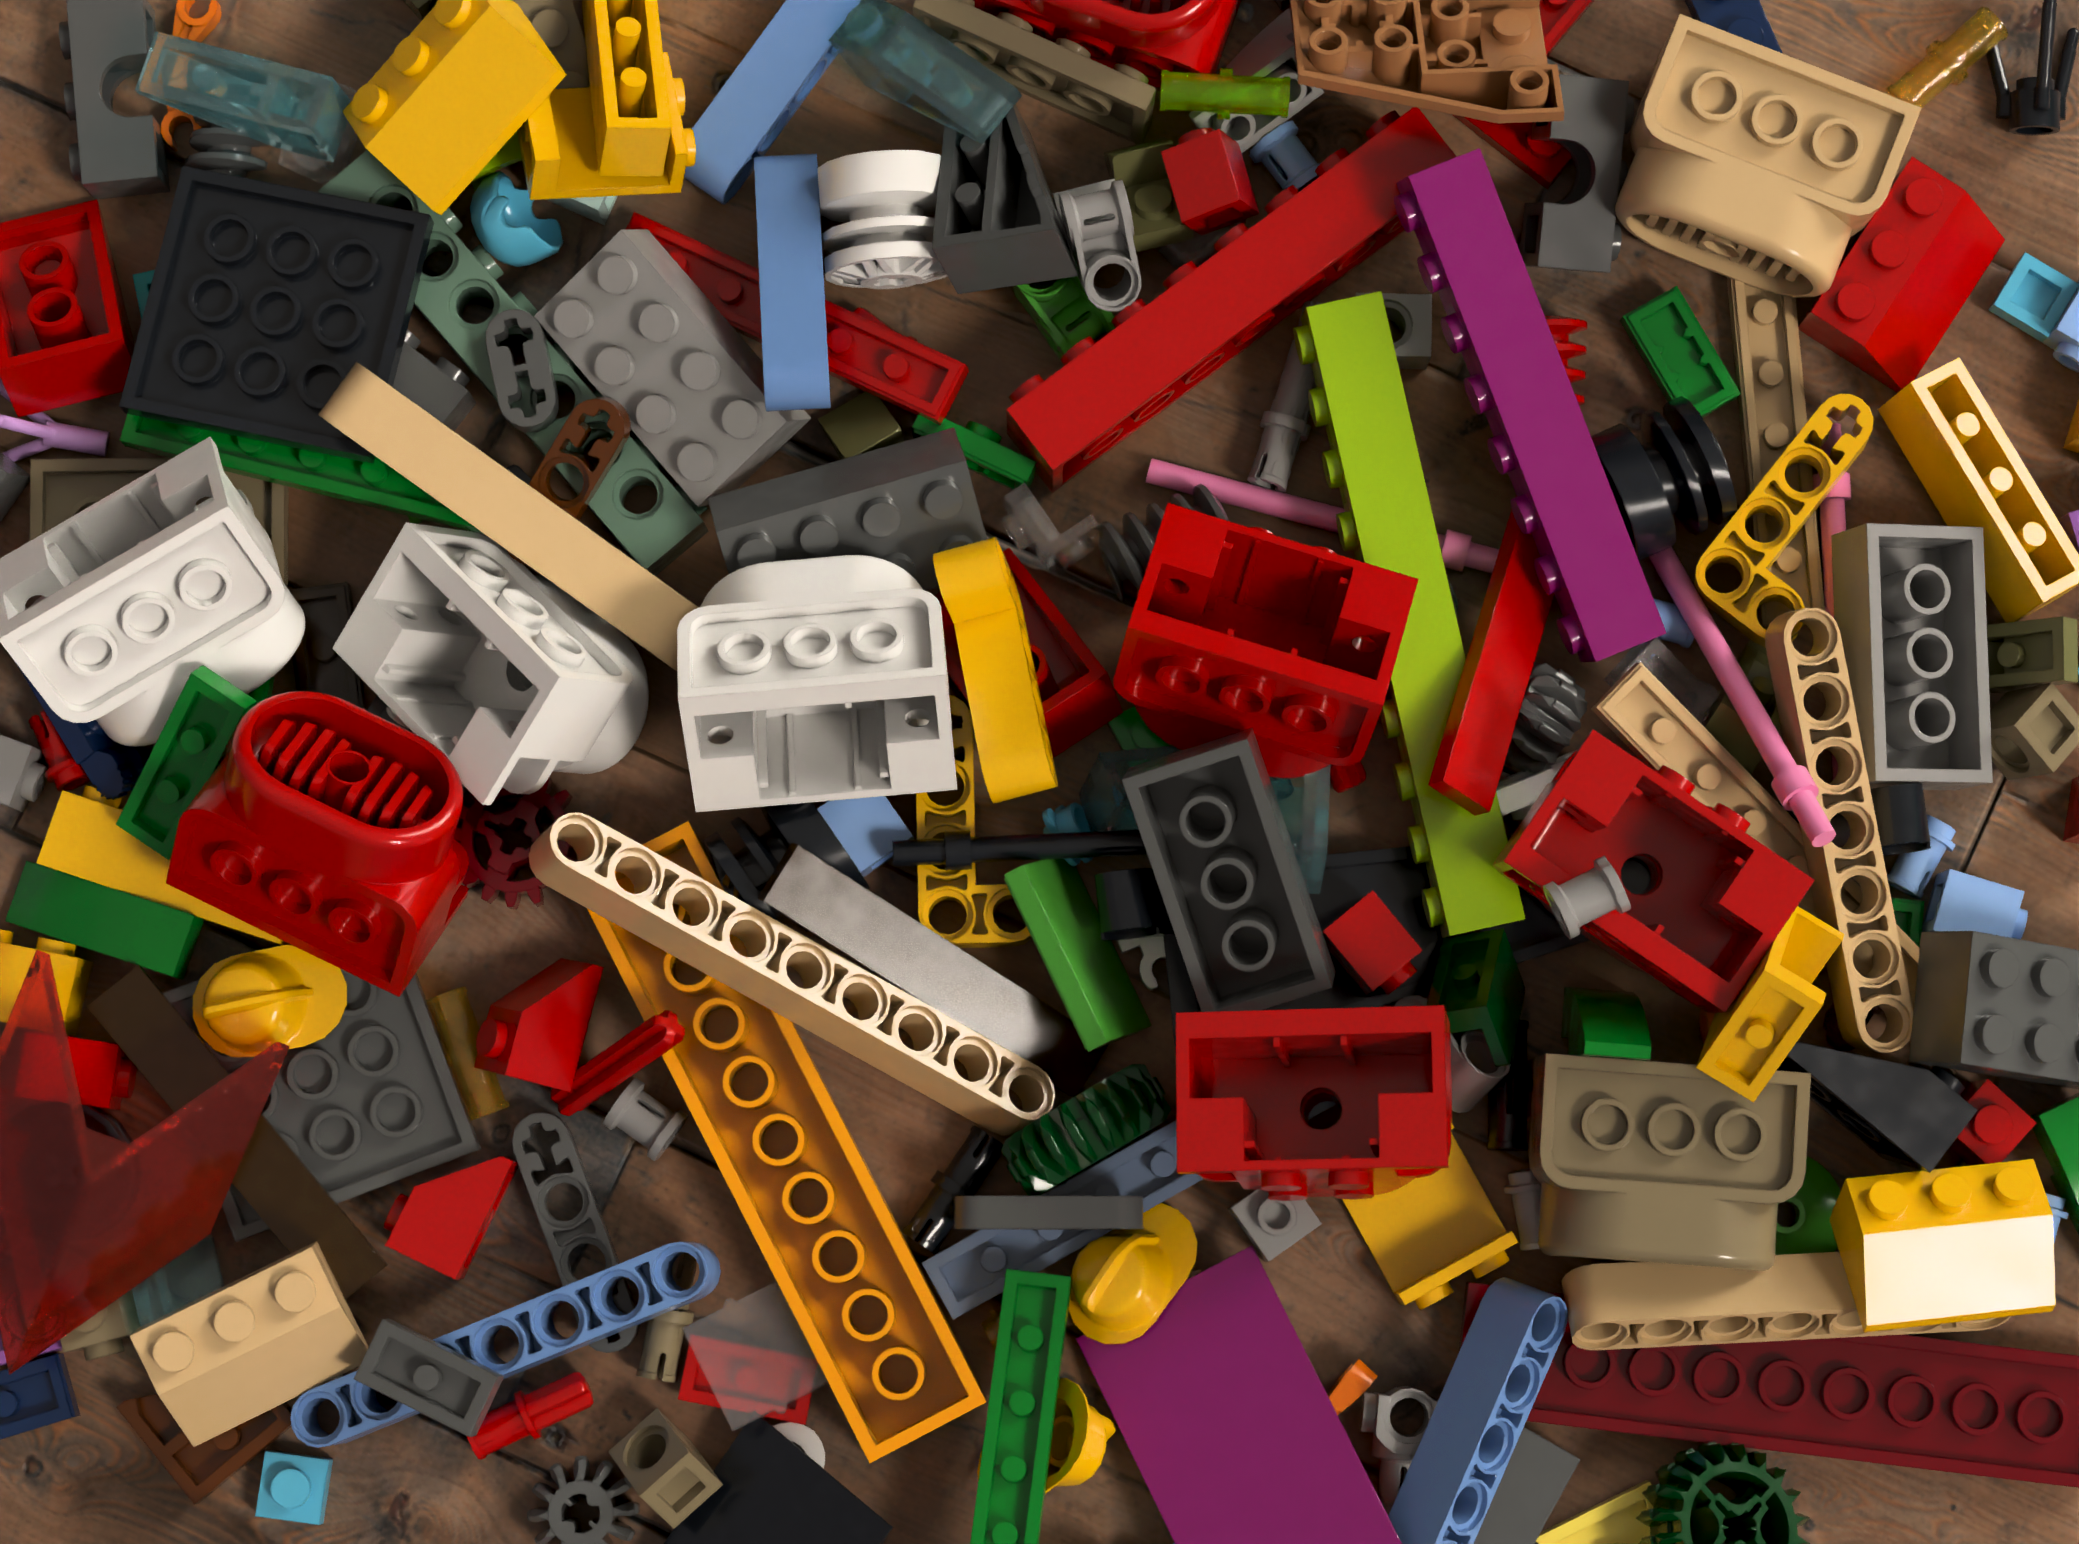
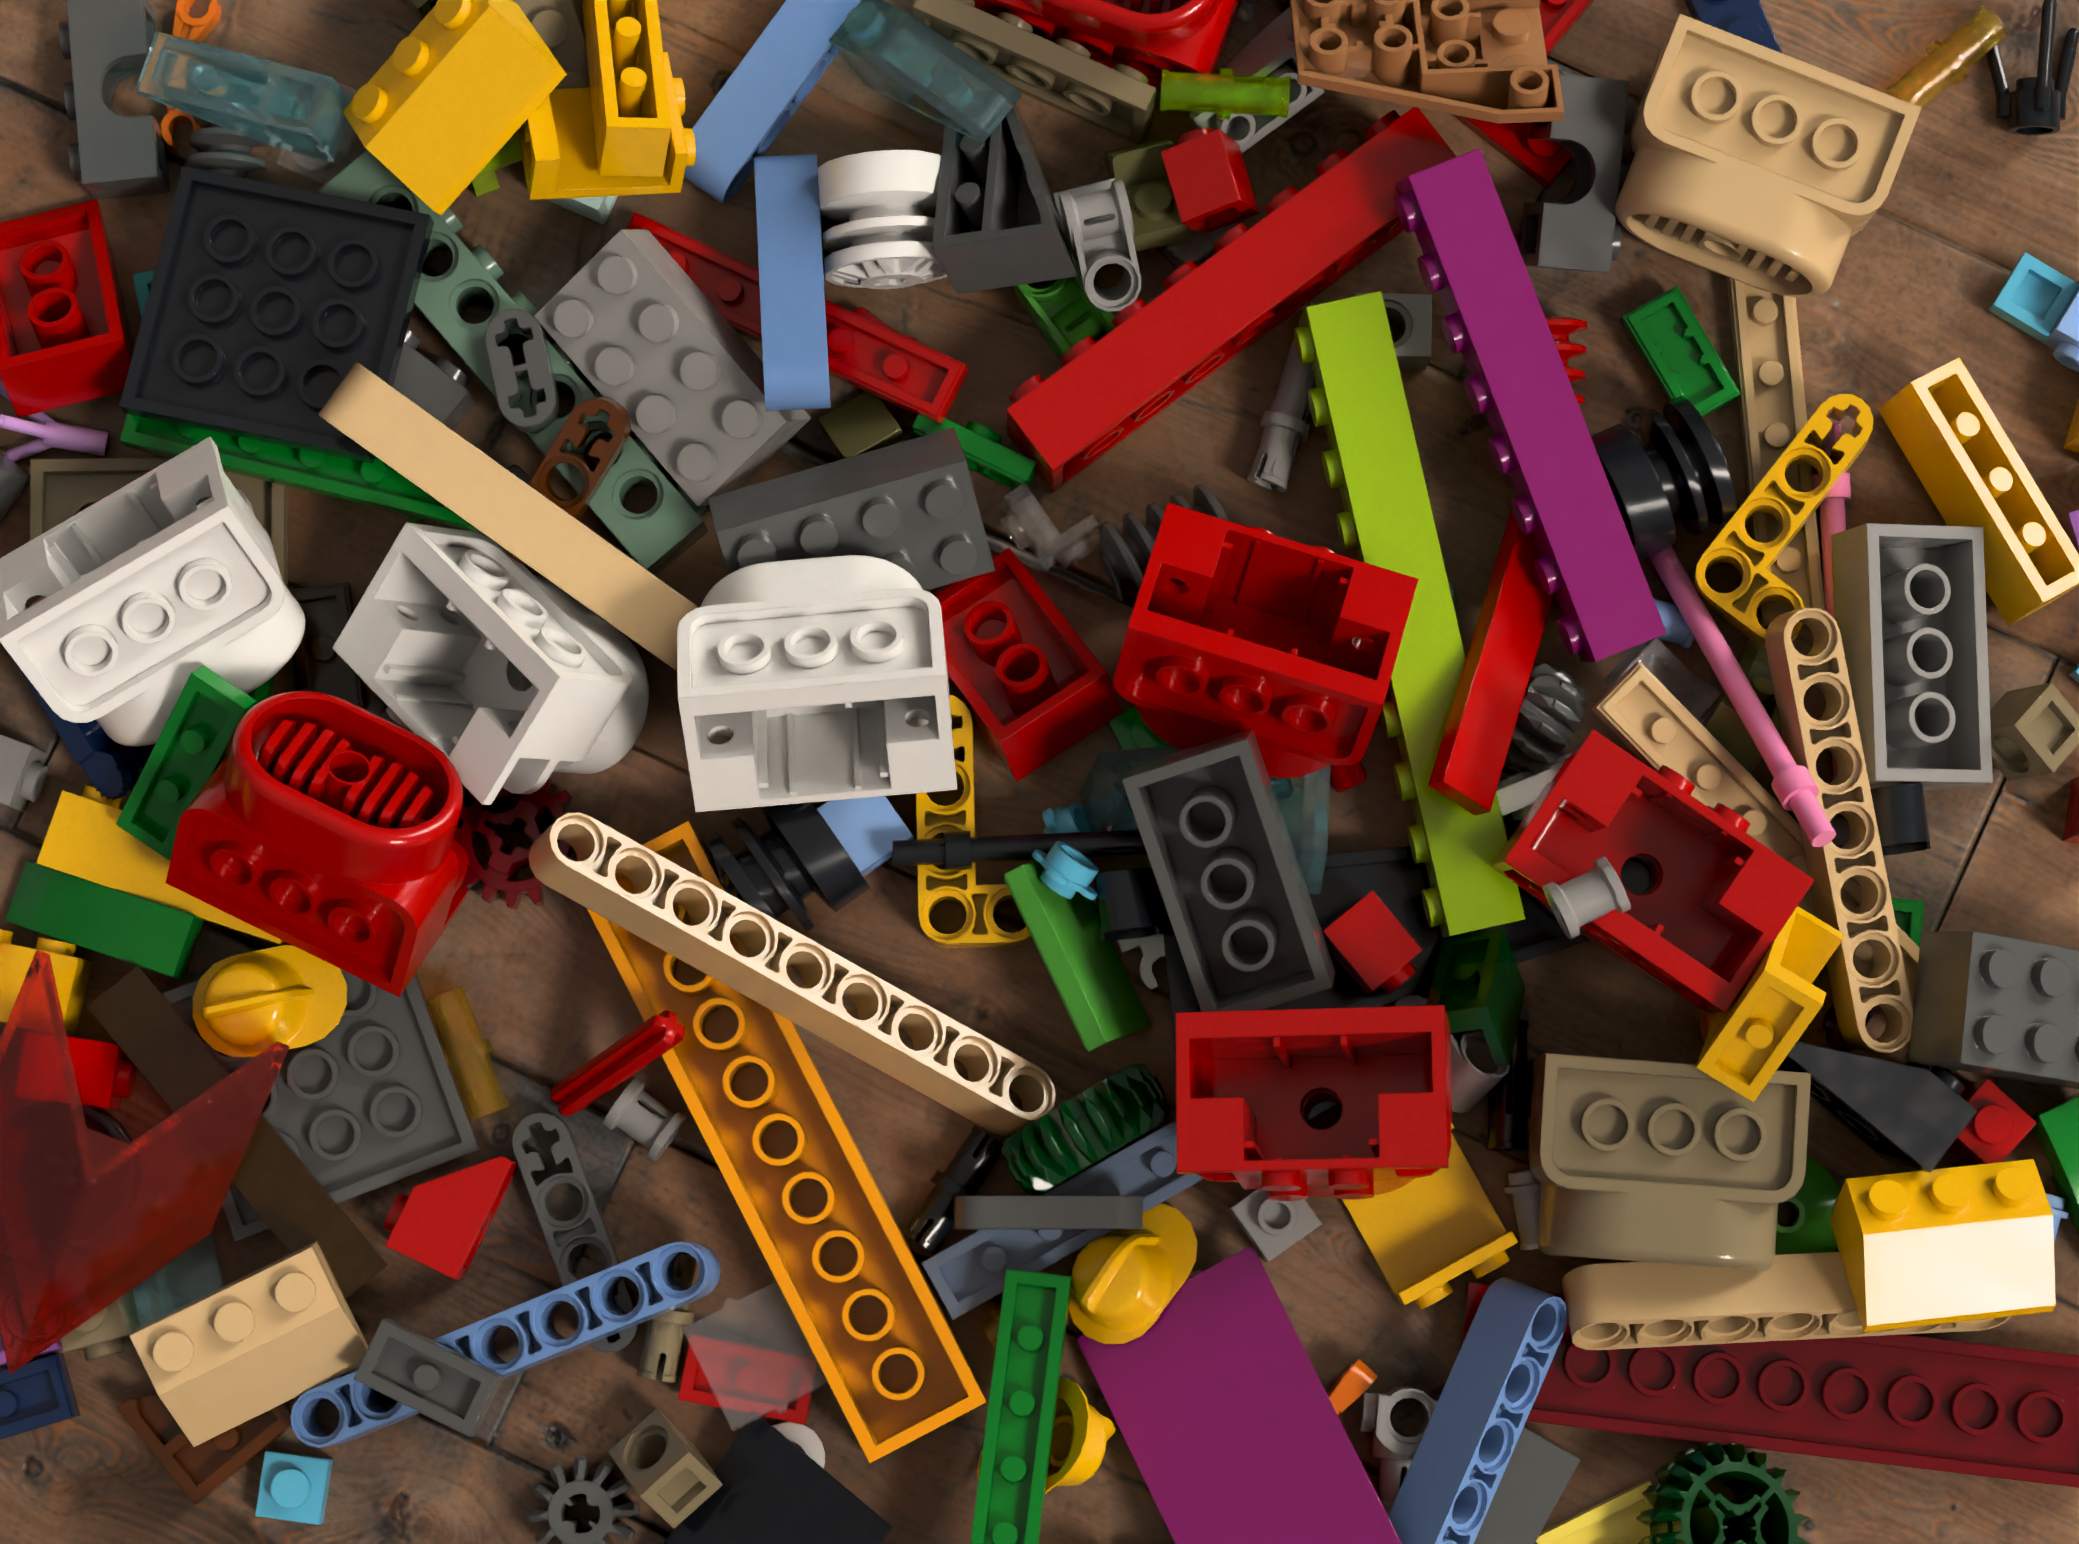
red pin [28,710,90,792] -> none
red axle [466,1372,594,1460] -> none
medium azure hair [470,171,563,267] -> none
red slope [474,958,604,1092] -> none
tile [758,843,1109,1097] -> none
yellow beam [933,537,1058,804] -> none
bright pink bar [1146,458,1499,573] -> none
light blue bush [1249,120,1321,191] -> none
green slope [1561,987,1651,1061] -> none
red slope [1798,156,2005,393] -> none
light blue pin [1887,815,1956,900] -> none
light blue brick [1922,869,2028,939] -> none
olive slope [1987,616,2078,693] -> none
none -> medium azure plate [1032,841,1099,900]

